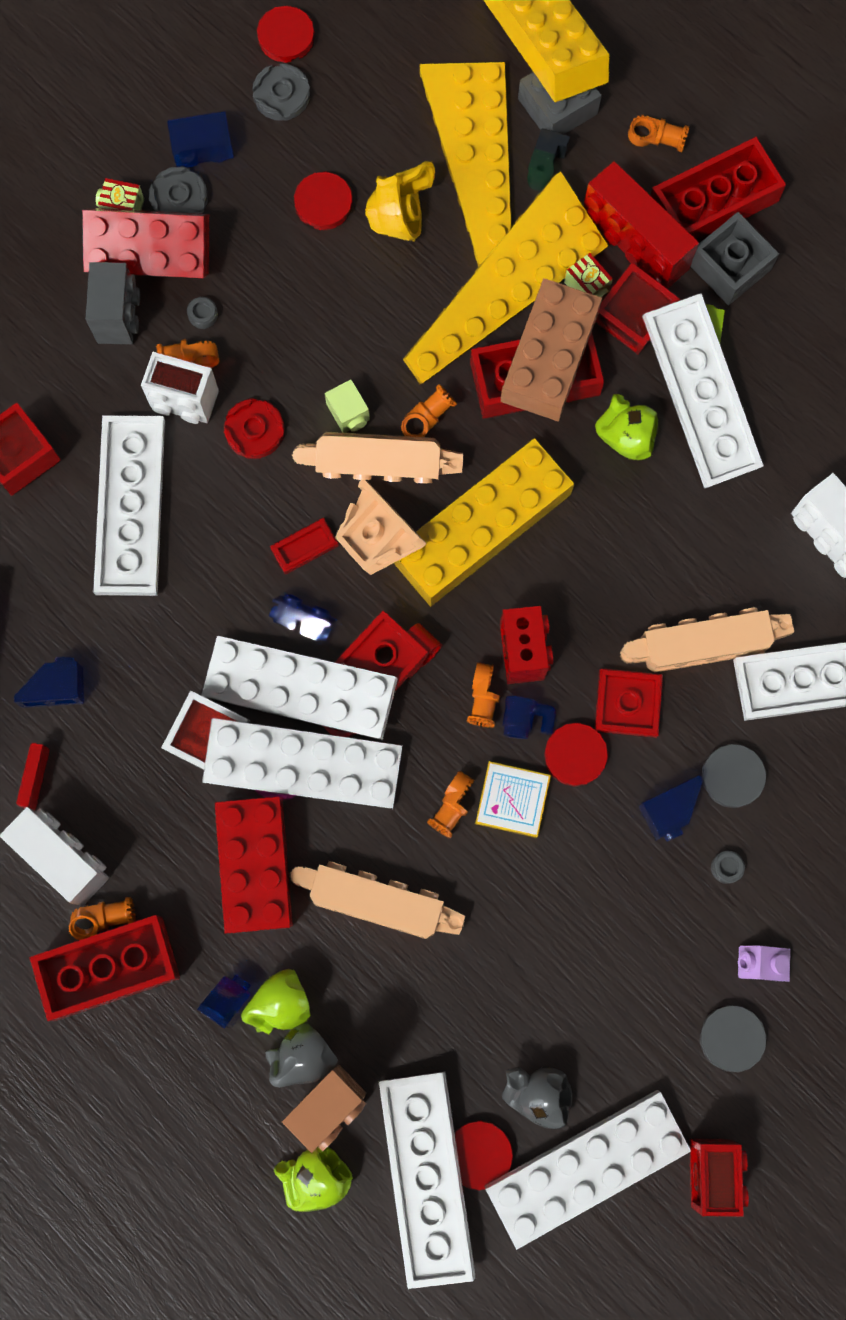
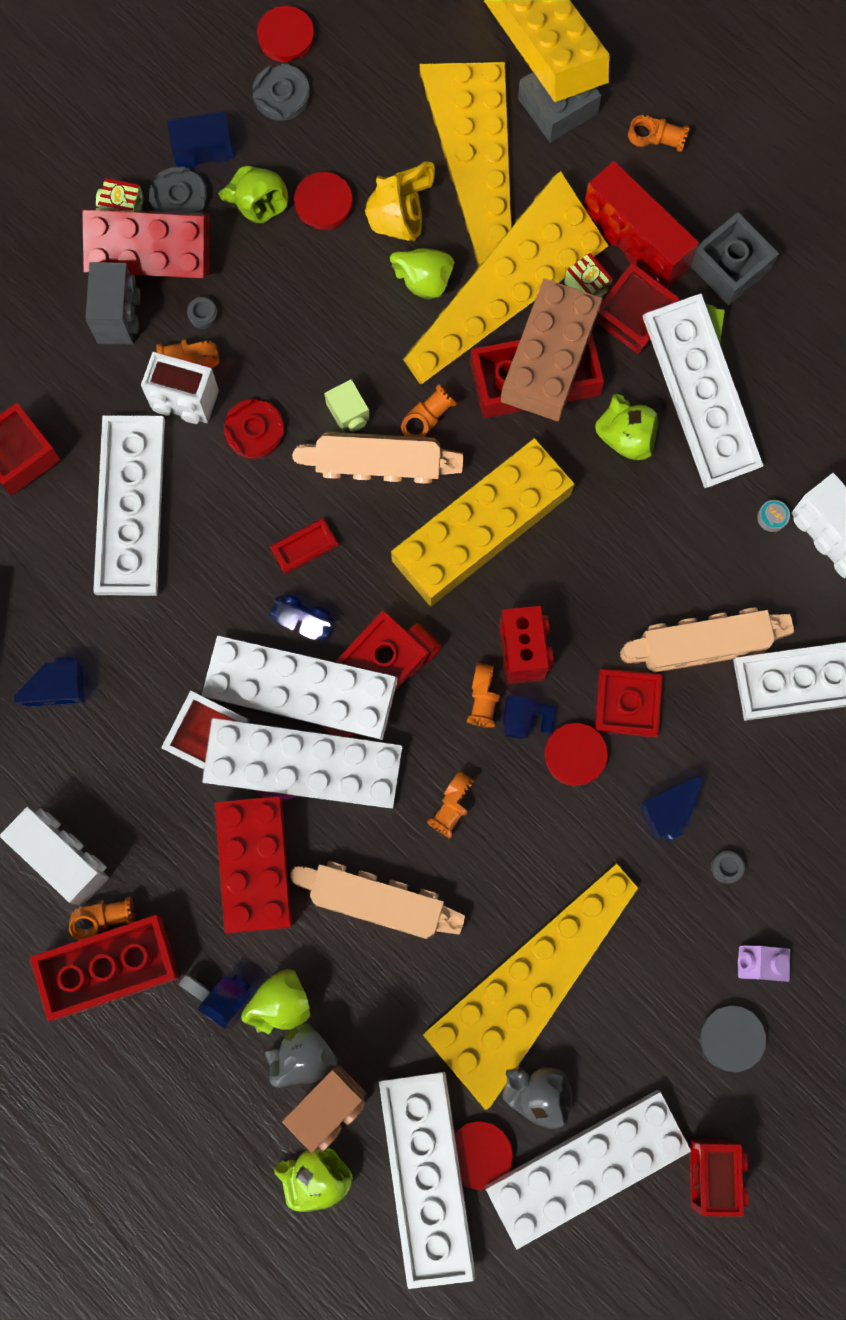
red tile [16,743,50,810] -> none
light nougat wing [335,480,427,575] -> none
white tile [475,761,551,838] -> none
leg [527,128,570,191] -> none
red brick [650,137,786,242] -> none
dark grey tile [701,744,766,808] -> none
none -> light grey tile [178,974,211,1003]
none -> lime piece [218,166,288,223]
none -> lime piece [390,248,454,299]
none -> yellow wing [423,864,638,1110]
none -> light grey tile [757,500,790,532]

